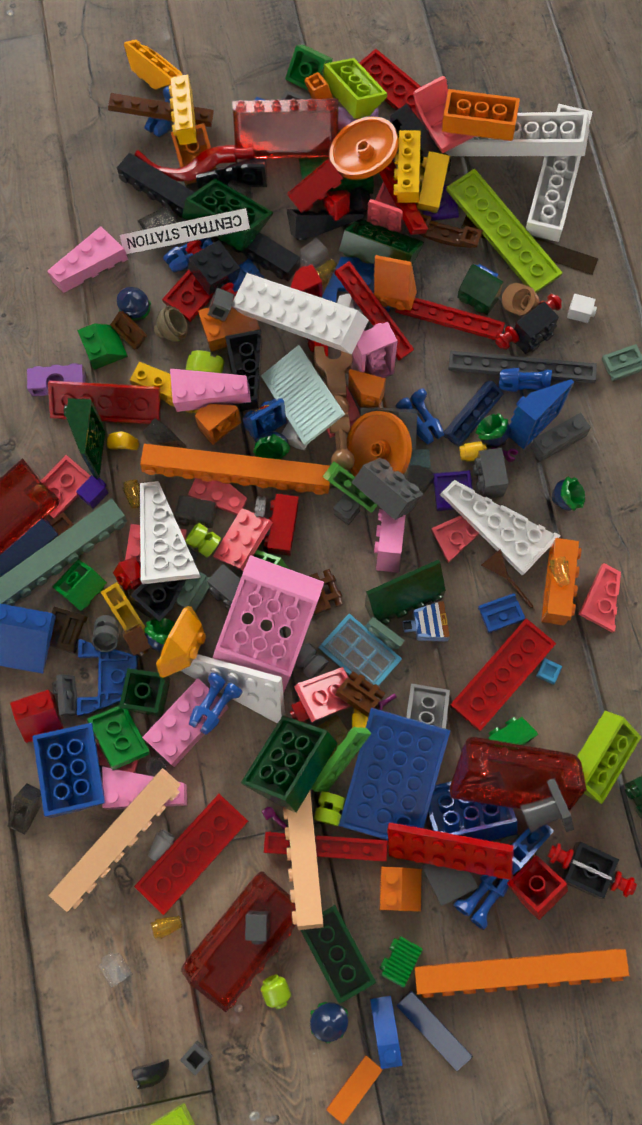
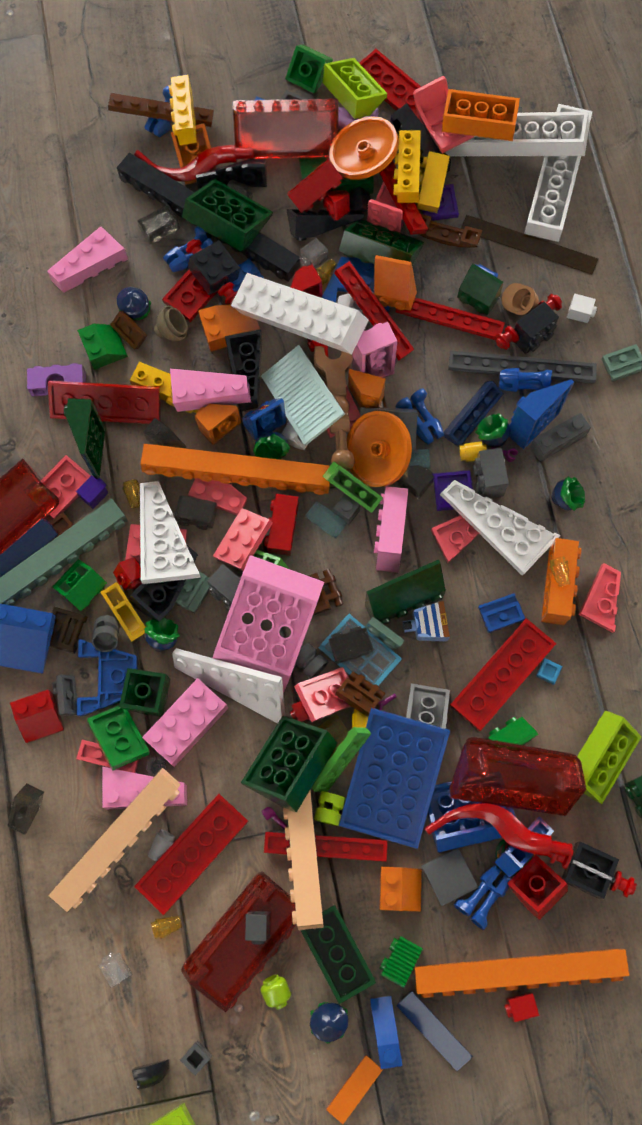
blue slope [32,723,105,818] -> none
yellow hair [107,432,139,450] -> none
white sticker [120,208,250,254] -> none
reddish brown brick [122,624,151,656] -> none
light orange wedge [124,40,183,89] -> none
light orange wedge [156,606,206,678] -> none
lime brick [185,350,225,373] -> none
lime wheel [185,522,221,558] -> none
blue piece [189,673,243,735] -> none
dark grey brick [207,288,234,322] -> none
light grey axle [254,495,267,517] -> none
orange brick [304,72,335,109] -> none
dark grey piece [352,458,423,520] -> none
red plate [387,823,514,880] -> none
lime plate [446,168,562,293] -> none
reddish brown piece [481,549,533,608] -> none
dark grey plant [520,778,574,833] -> none
none -> clear light blue tile [305,501,347,539]
none -> clear smoke brick [328,626,374,664]
none -> red animal [425,803,572,857]
none -> red brick [504,992,539,1022]

